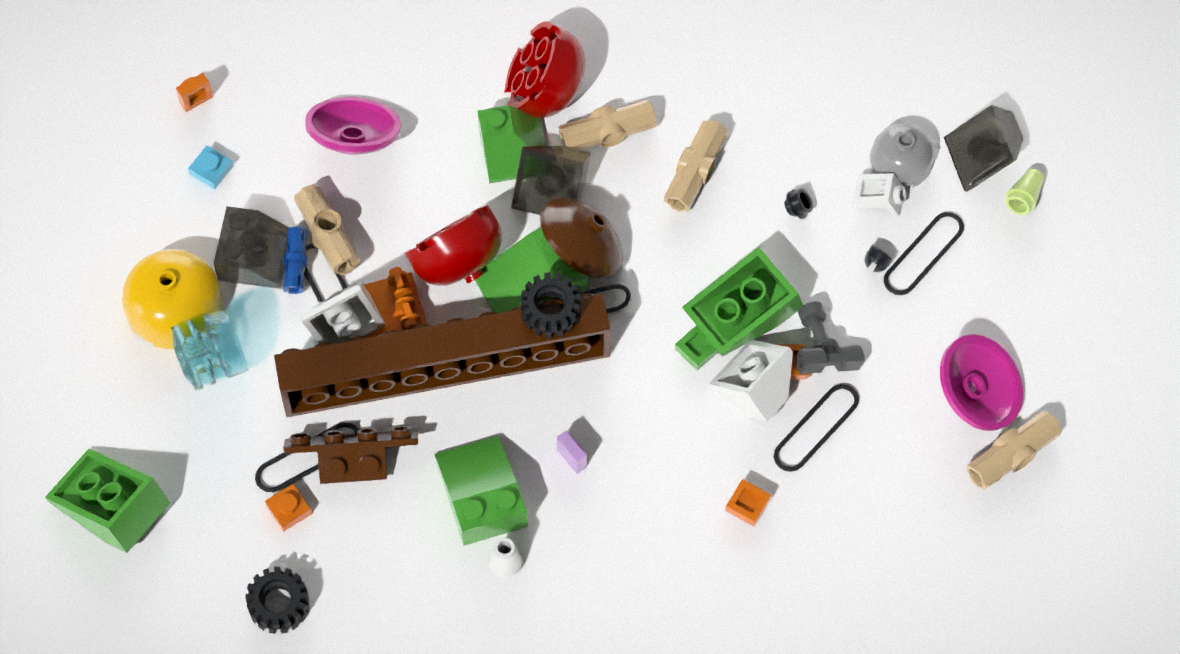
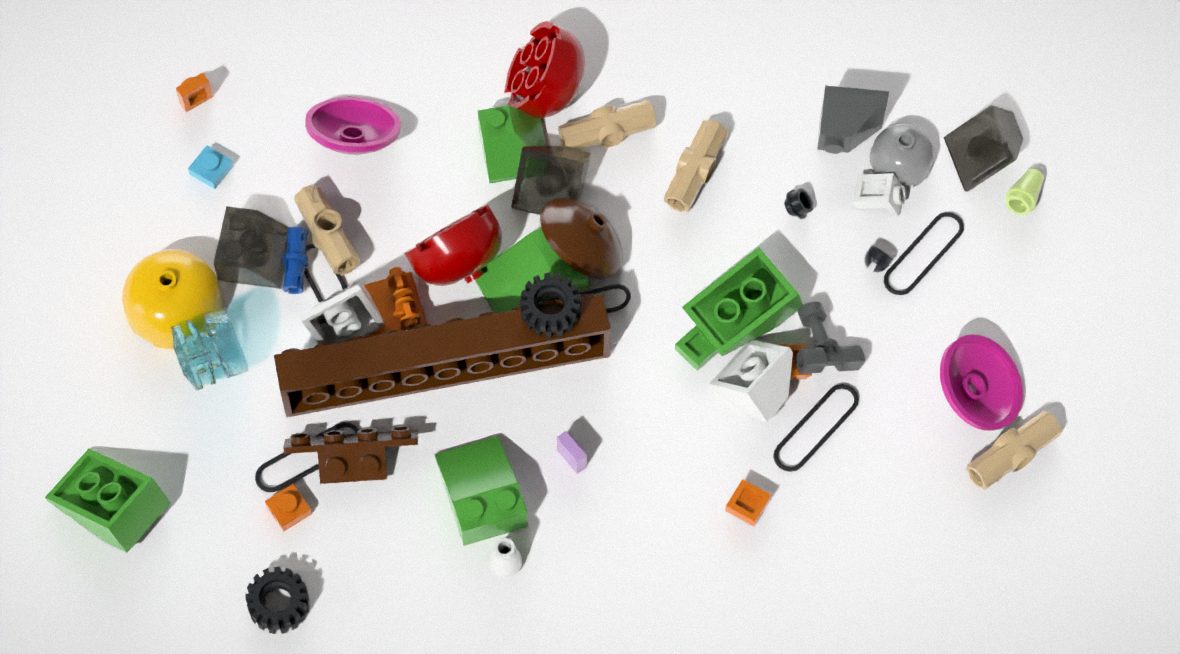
none -> dark grey slope [817,85,889,154]

